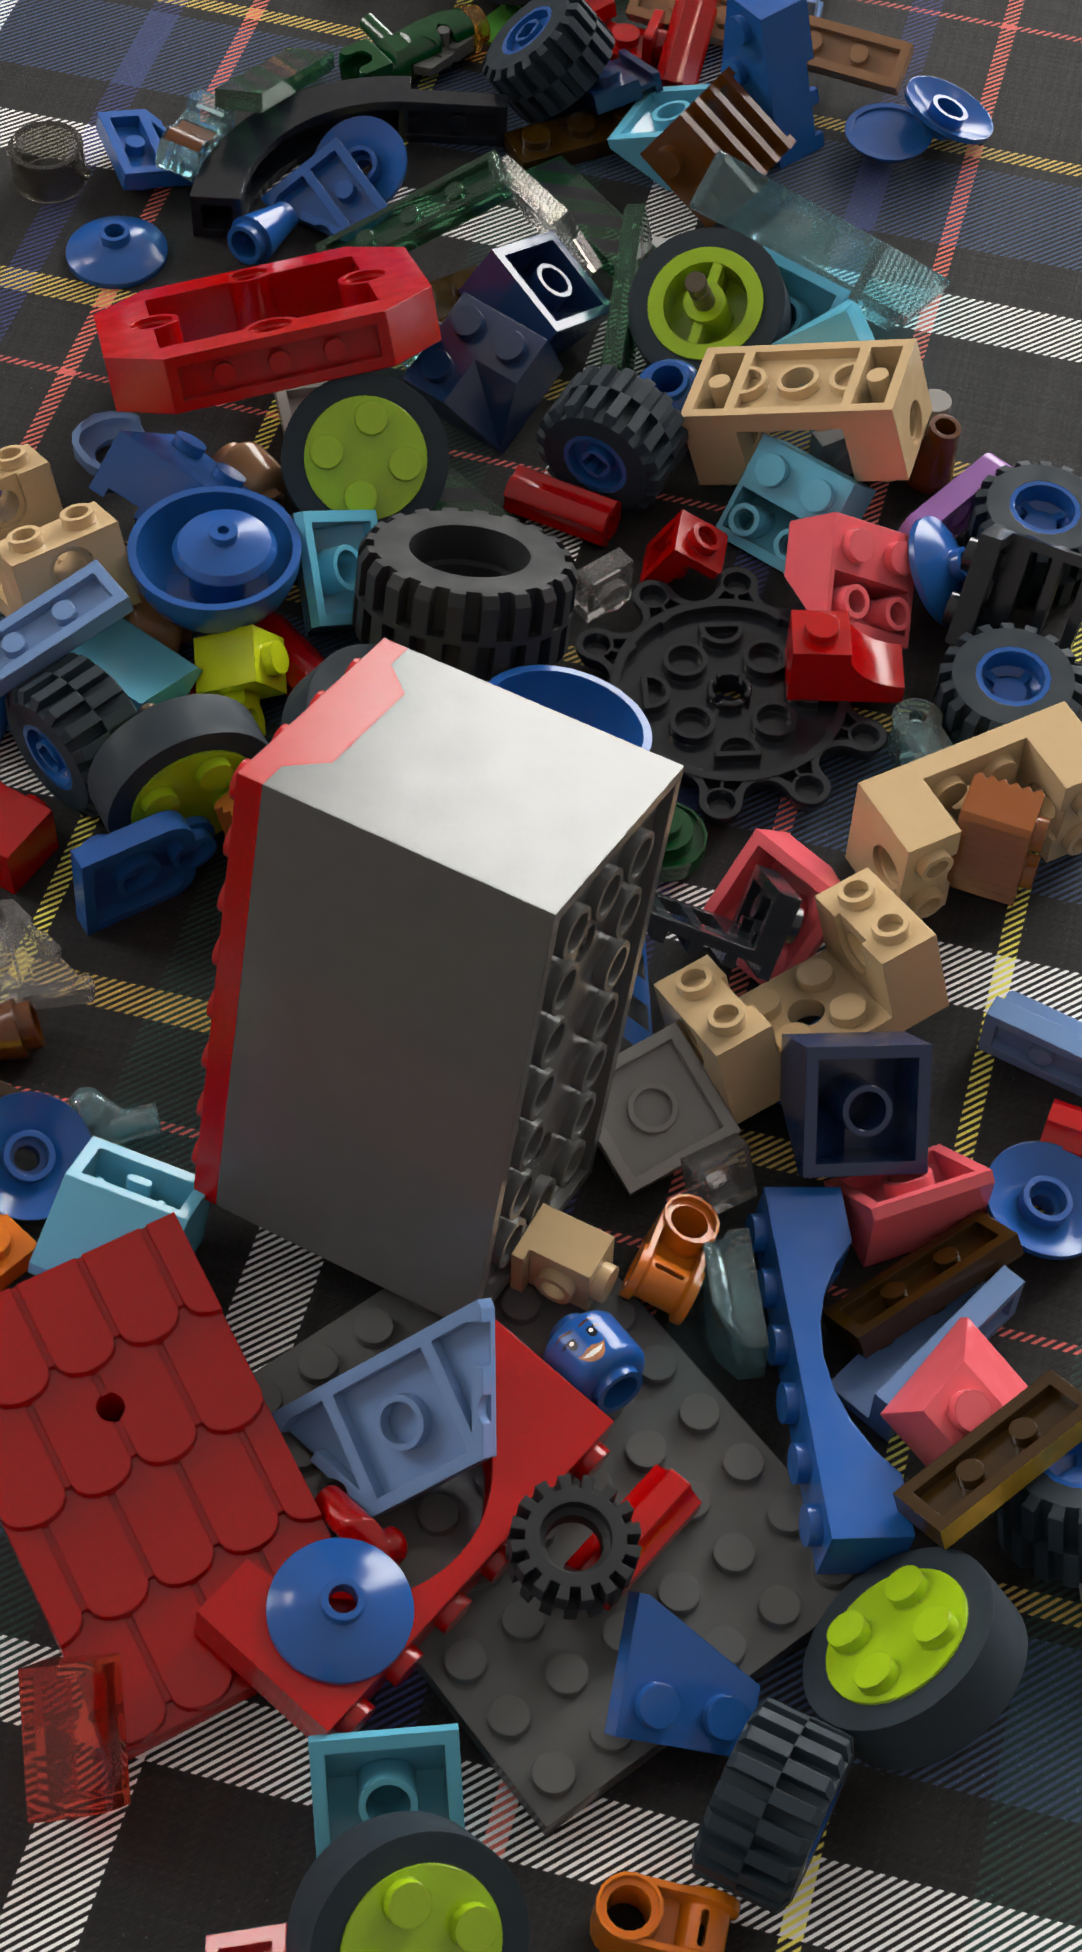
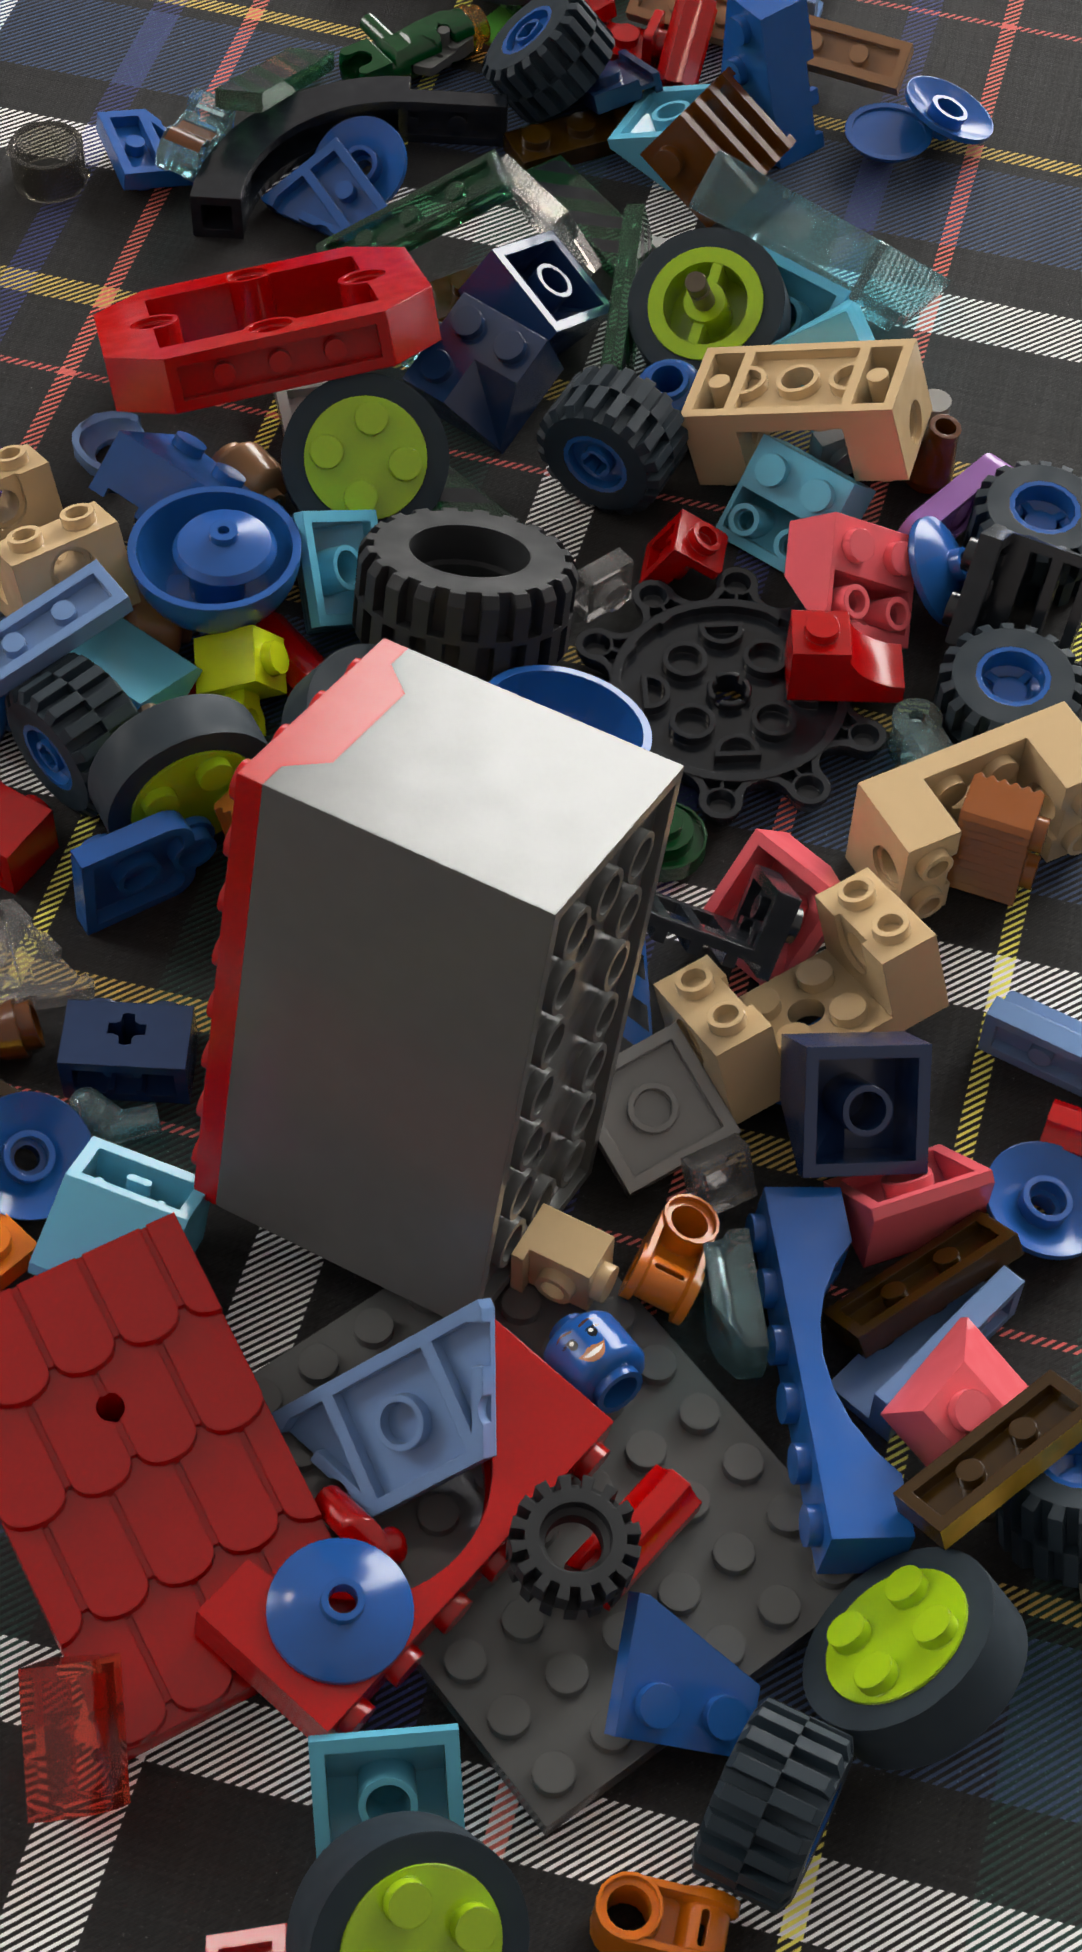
blue dish [66,216,168,289] -> none
blue cone [227,201,298,265] -> none
red axle [503,465,622,547] -> none
none -> dark blue brick [57,998,199,1104]

